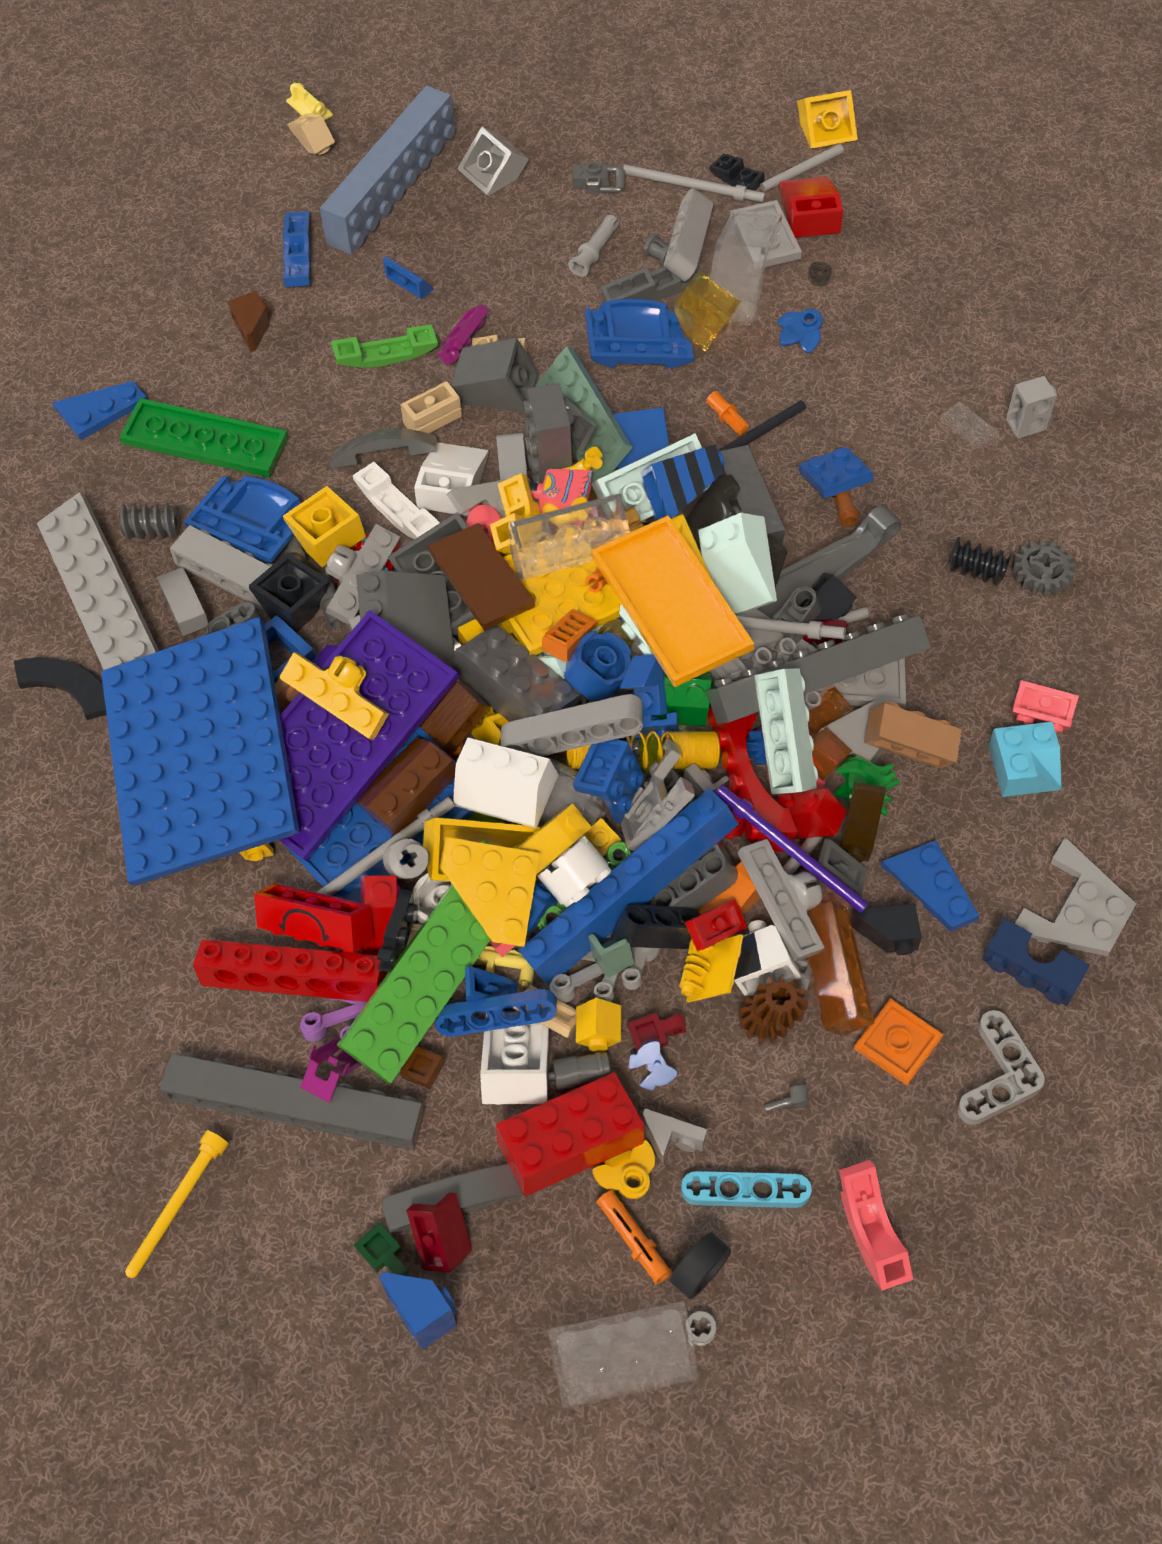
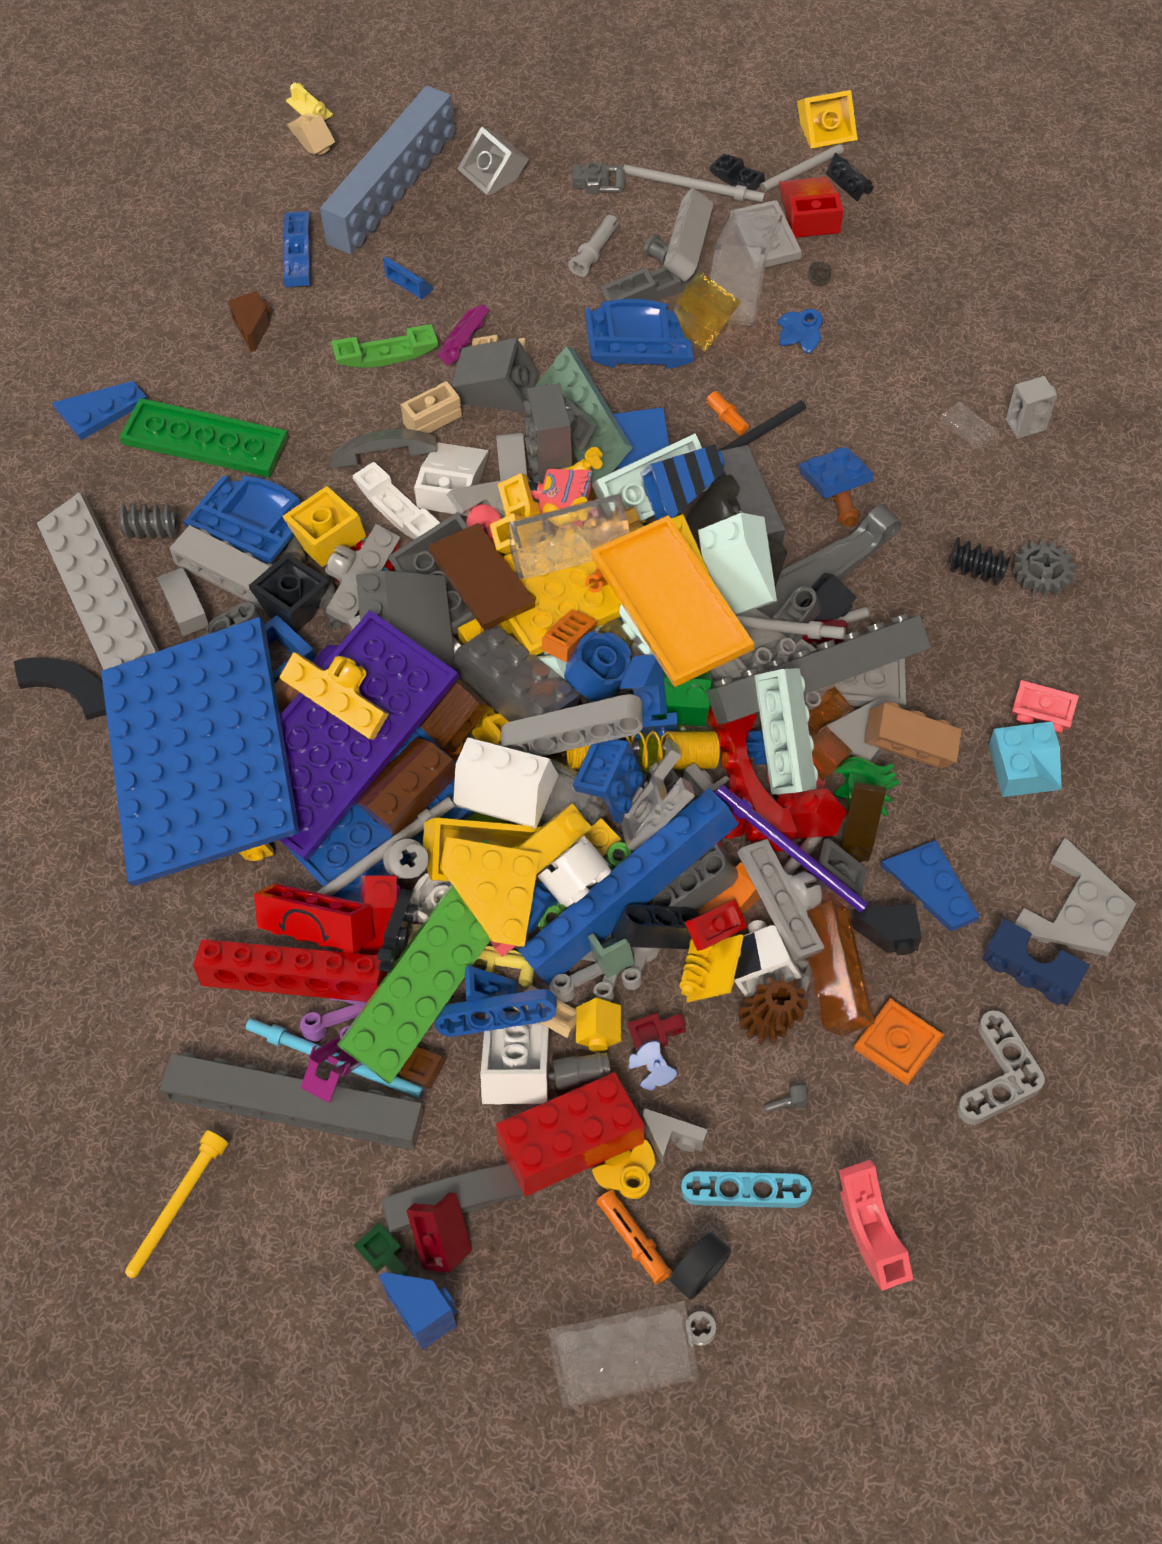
none -> medium azure bar [246,1018,424,1099]
none -> black hinge [826,153,874,201]

